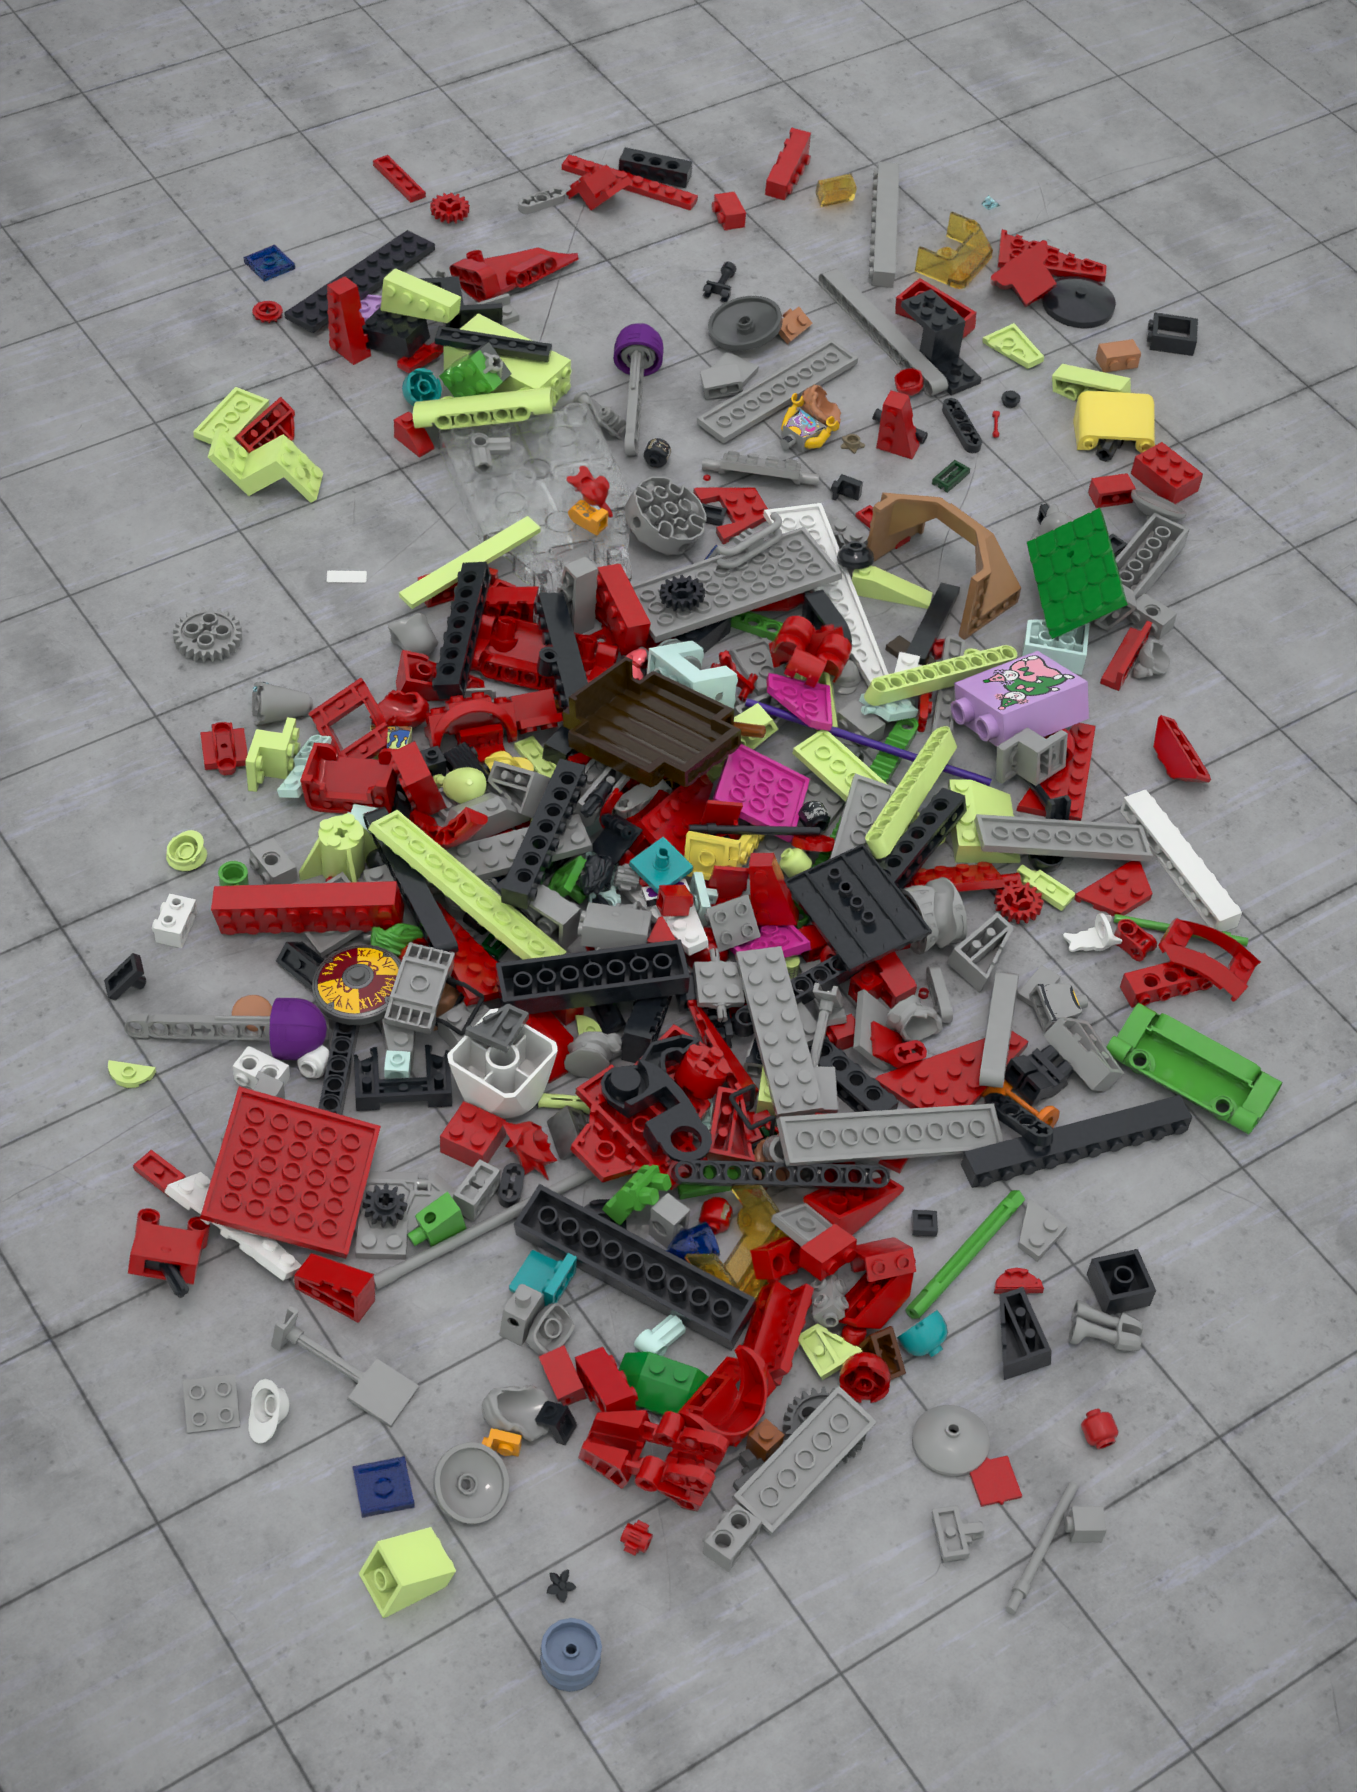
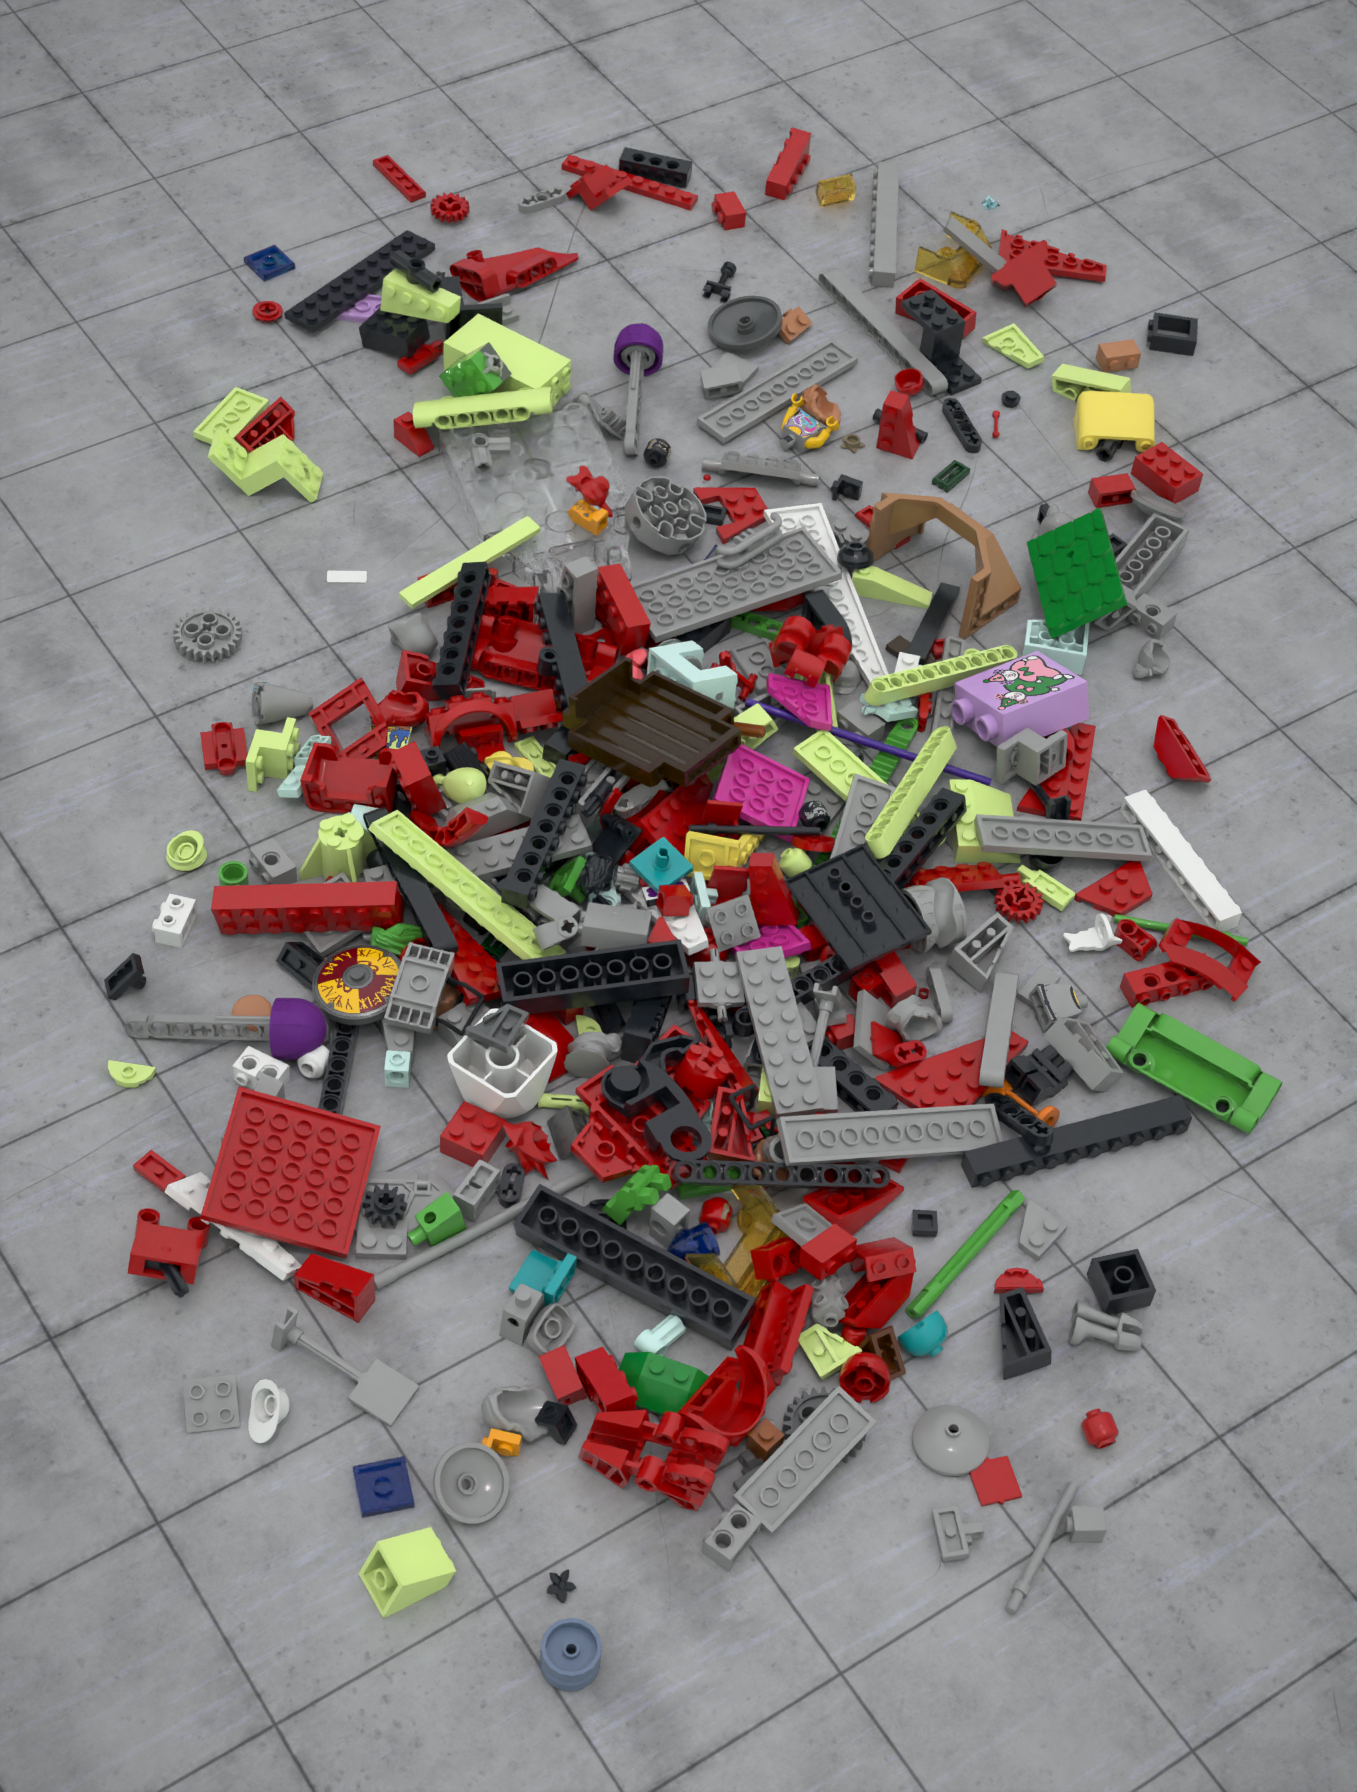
red wedge [327,276,371,365] -> none
black wedge [354,1044,452,1111] -> none
teal cylinder [402,368,442,407] -> none
black plate [435,326,552,362] -> none
red gear [620,1520,653,1556] -> none
black gear [660,575,705,612] -> none
black dish [1042,276,1116,328] -> none
red fence [1100,621,1152,691] -> none
none -> black piece [390,250,442,293]
none -> light grey piece [533,916,578,951]
none -> light grey tile [943,216,1007,273]

